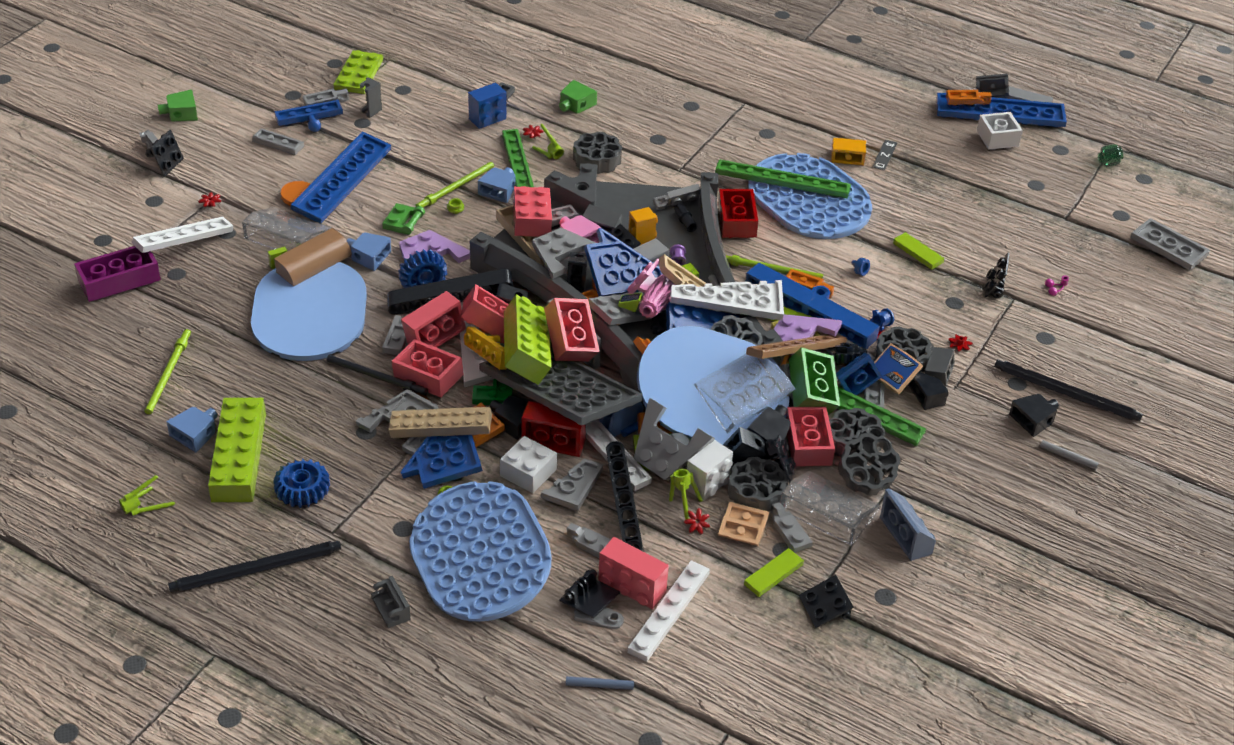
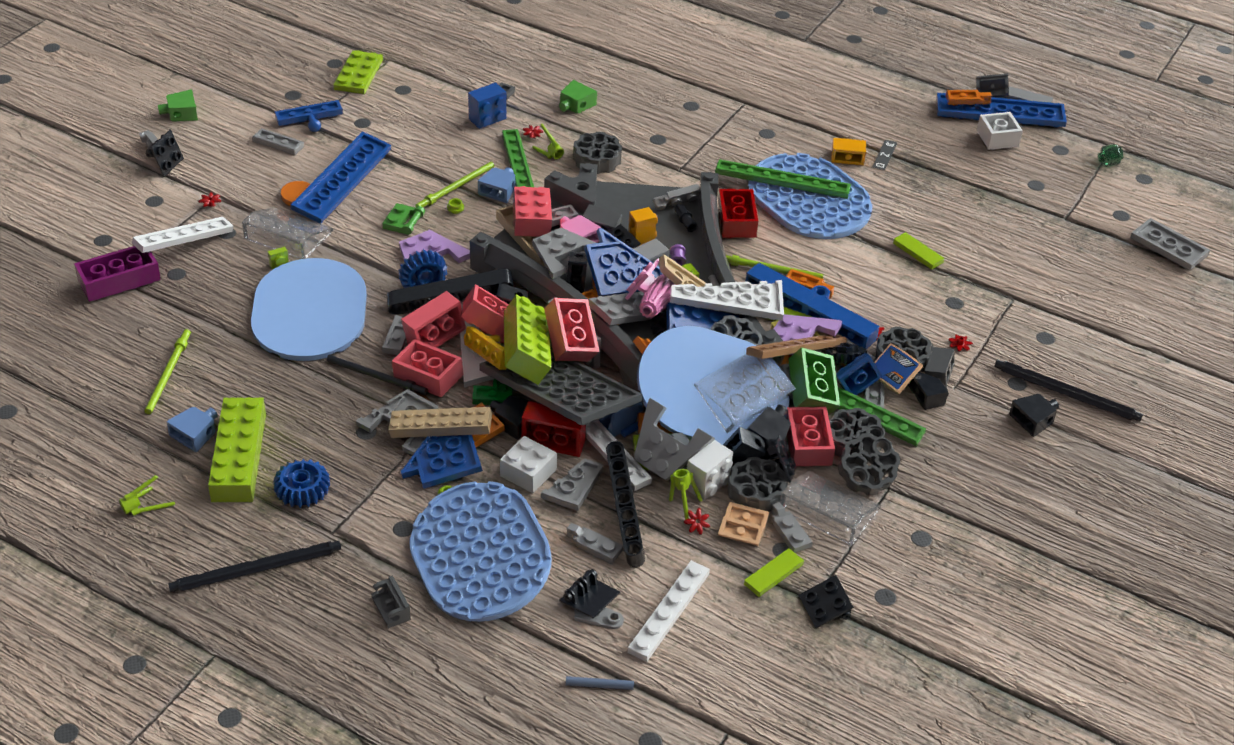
medium nougat brick [274,228,352,286] -> none
light grey hinge [302,89,349,106] -> none
medium blue torso [347,233,391,271] -> none
dark grey hinge [360,77,382,118] -> none
coral brick [598,537,669,610] -> none
lime slope [618,293,643,312] -> none
blue tile [851,258,870,276] -> none
blue brick [870,308,894,331] -> none
sand blue slope [880,488,936,561] -> none
black hinge [985,252,1010,298] -> none
light grey bar [1040,440,1099,470] -> none
dark pink piece [1045,275,1069,296] -> none

